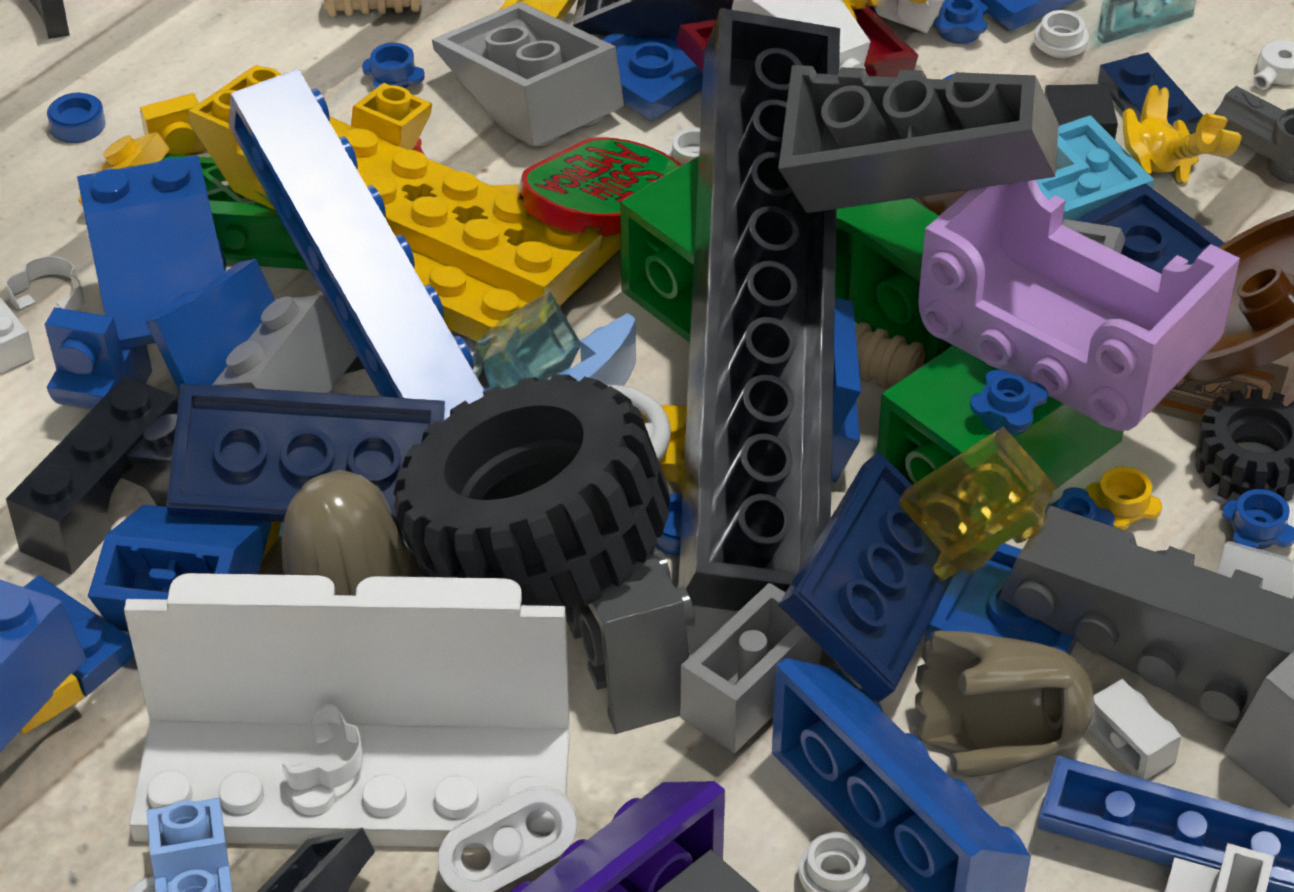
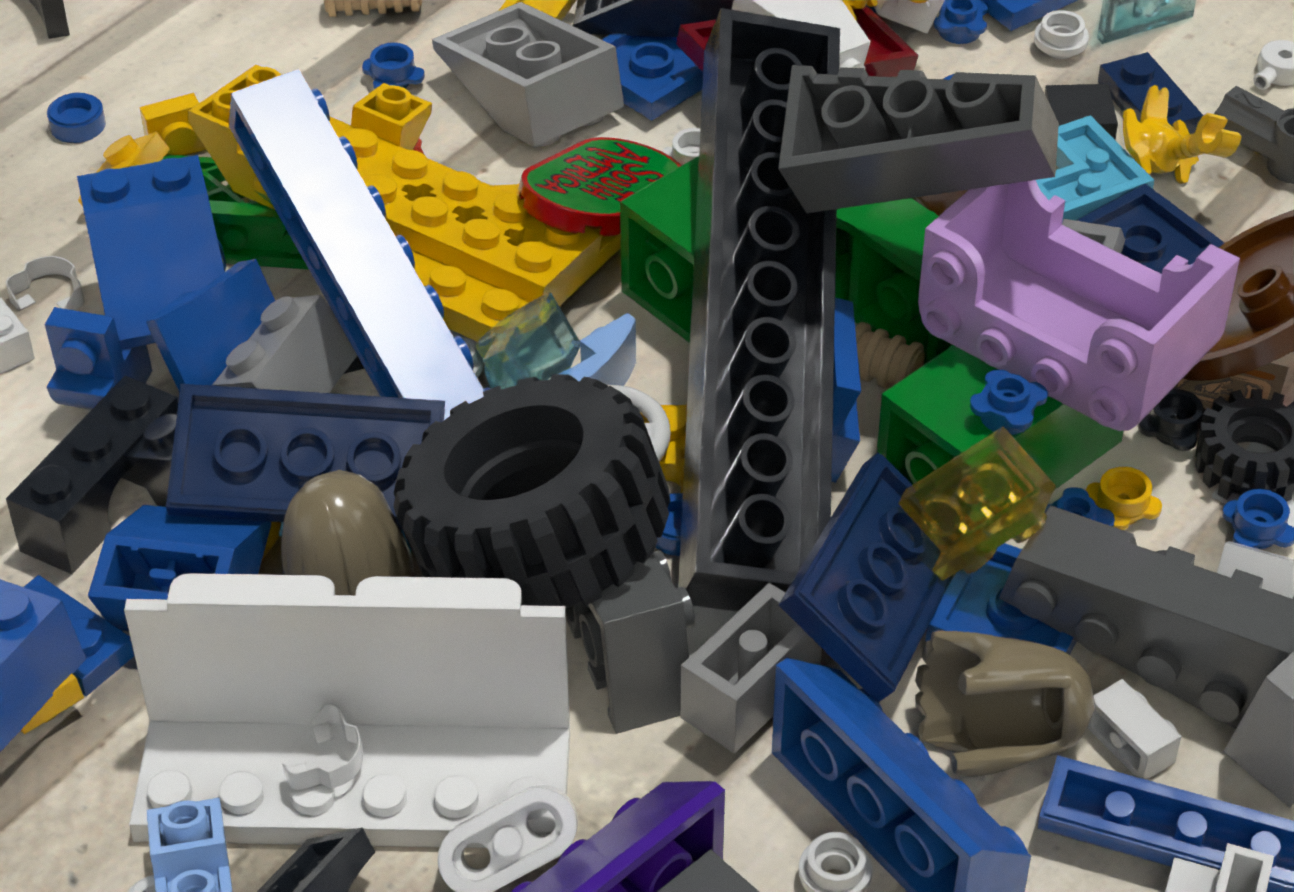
none -> black plate [1138,389,1206,451]

